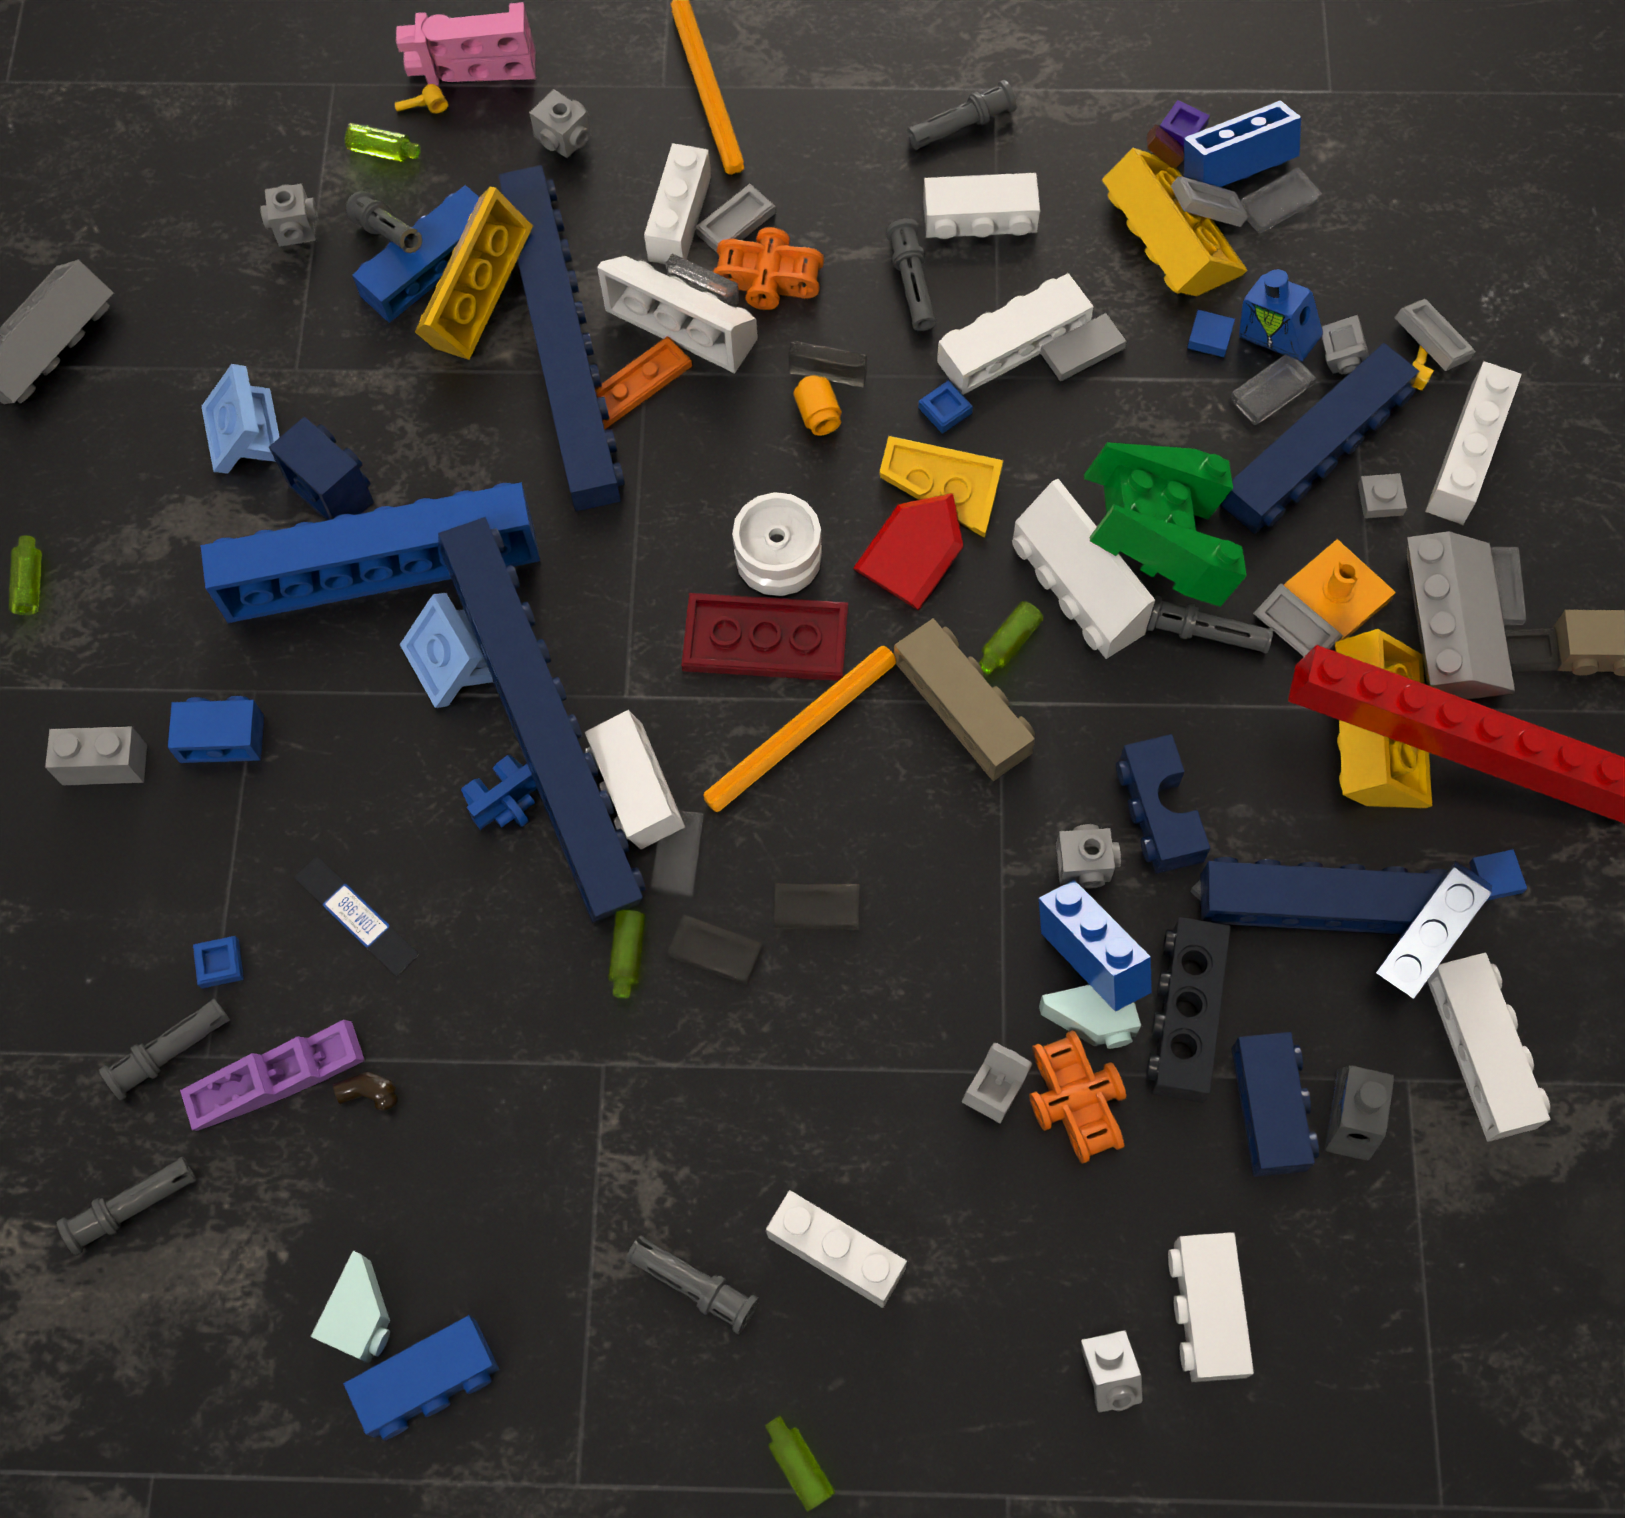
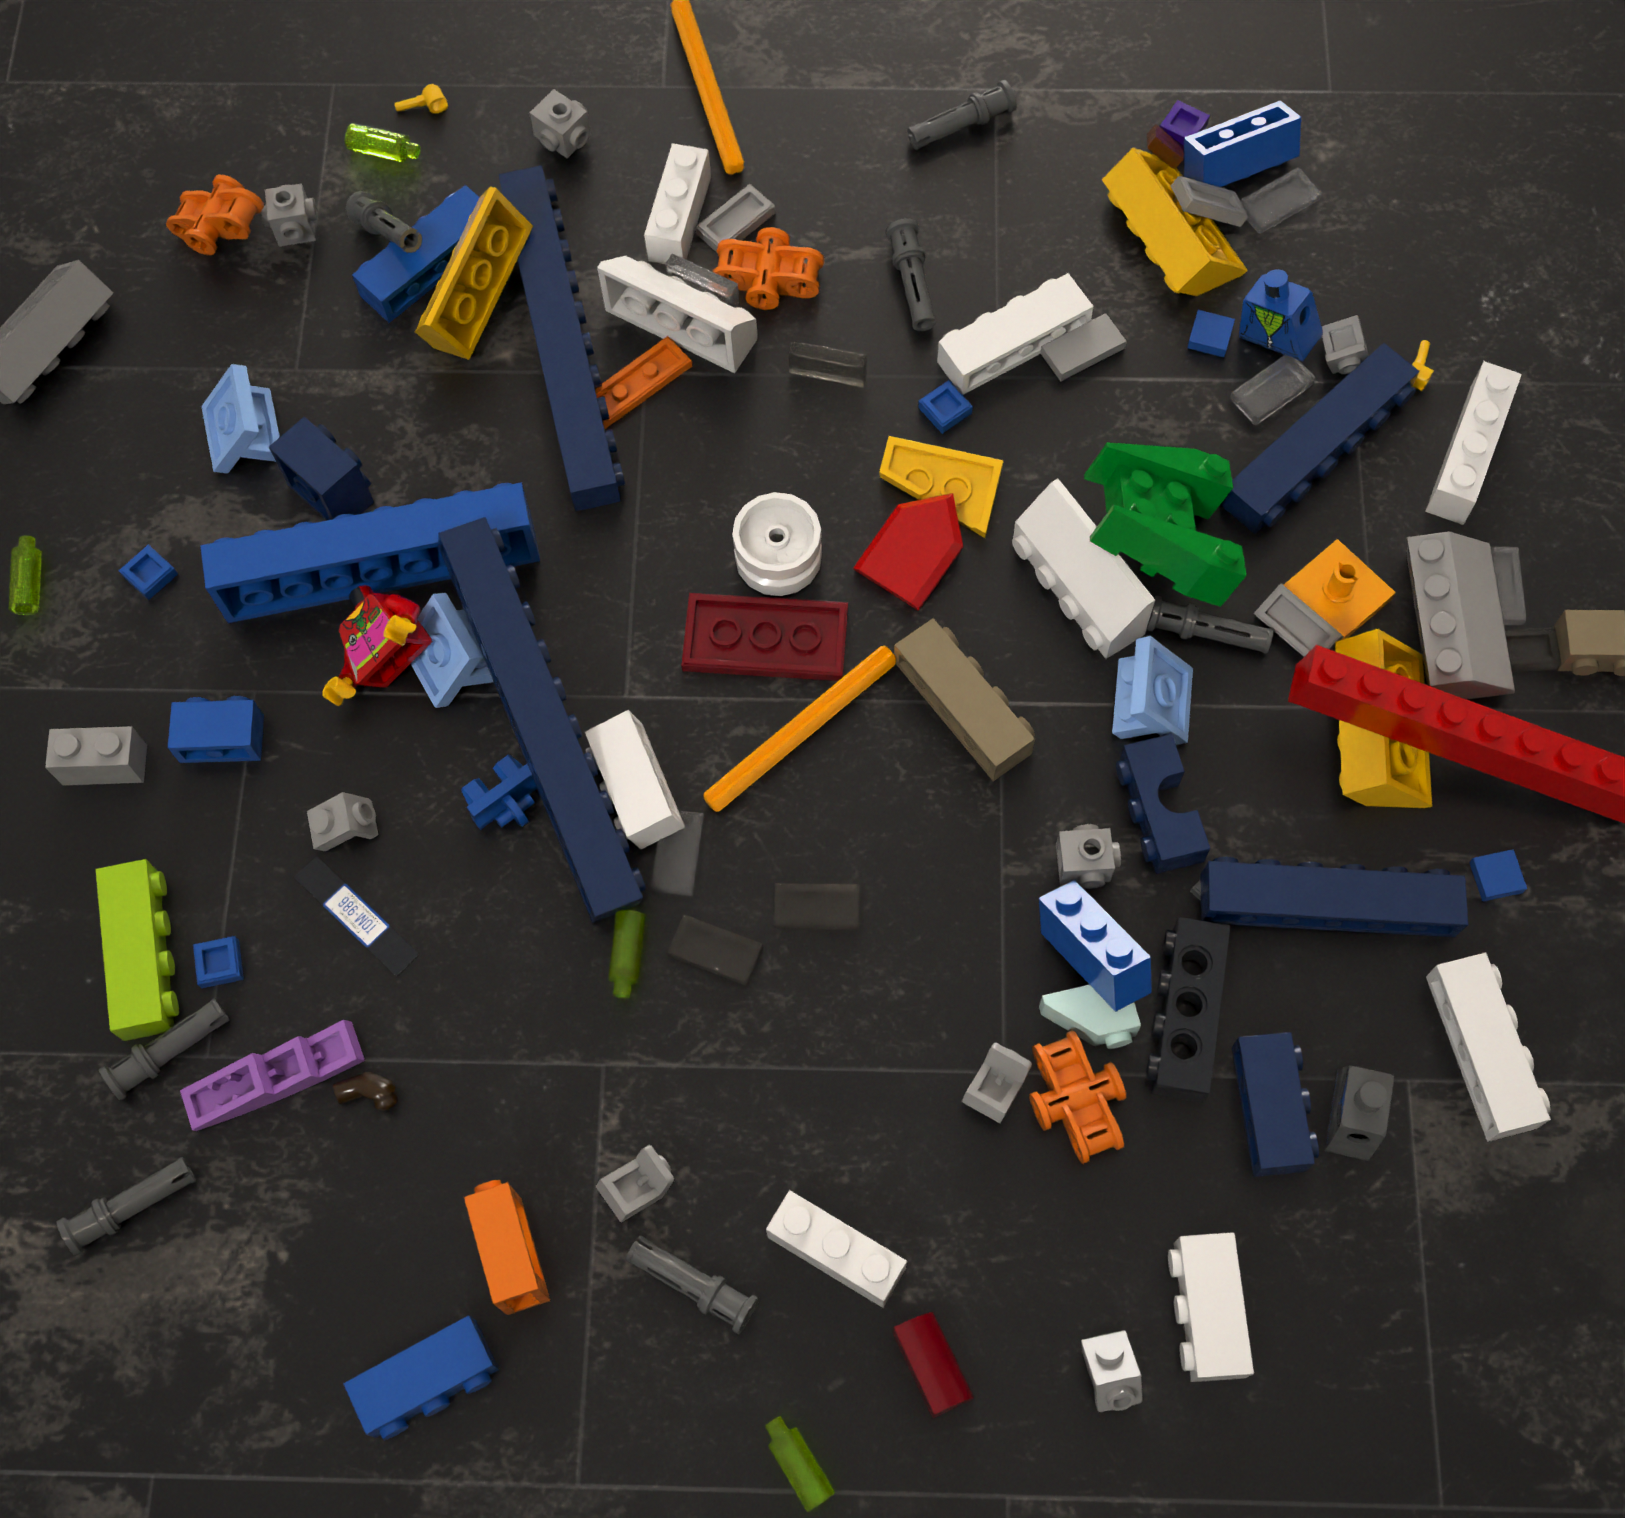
light aqua slope [311,1251,390,1364] -> none
bright pink hips [396,2,535,85] -> none
light orange brick [793,375,842,436] -> none
white brick [923,173,1040,239] -> none
clear neon green cylinder [979,601,1043,674] -> none
light grey plate [1358,473,1407,518] -> none
arch [1376,861,1493,999] -> none
light grey tile [1395,299,1476,371] -> none
none -> lime brick [96,859,179,1041]
none -> blue tile [119,545,178,600]
none -> orange axle [166,174,264,255]
none -> light grey bracket [307,792,378,852]
none -> torso [322,585,433,706]
none -> orange window [464,1180,550,1315]
none -> light grey bracket [596,1145,674,1222]
none -> dark red brick [893,1312,974,1419]
none -> light blue bracket [1112,636,1193,745]

